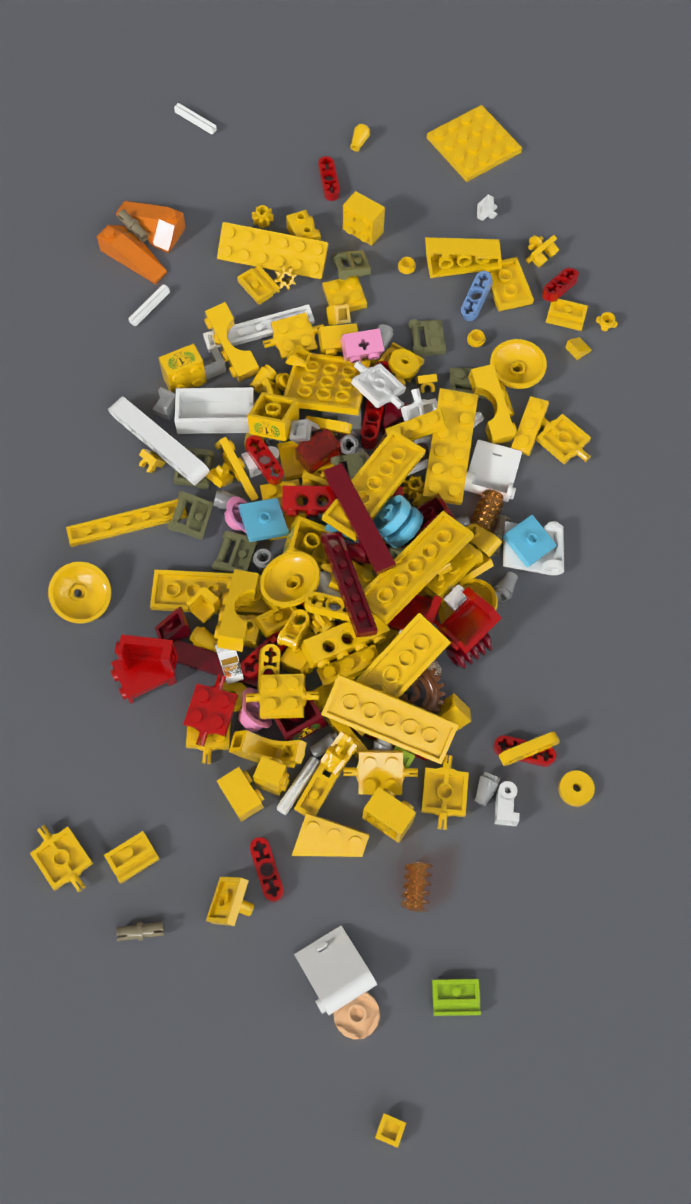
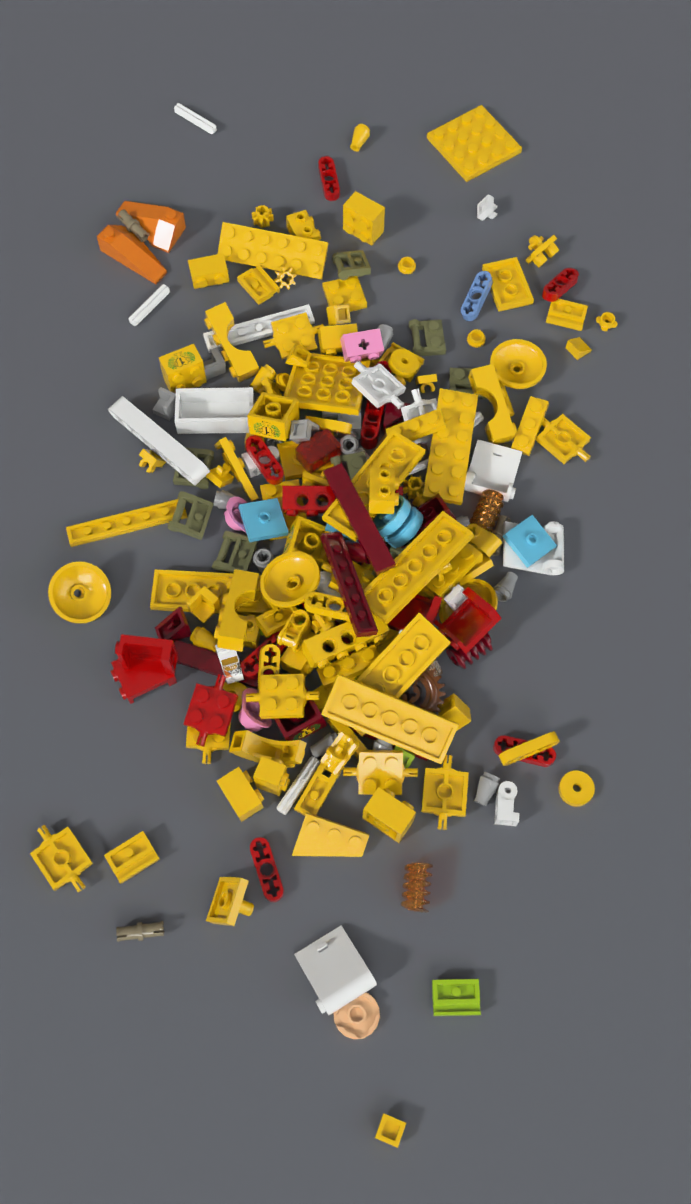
yellow wedge [425,237,502,278] -> none
none -> yellow brick [188,253,229,289]
none -> yellow brick [369,468,399,514]

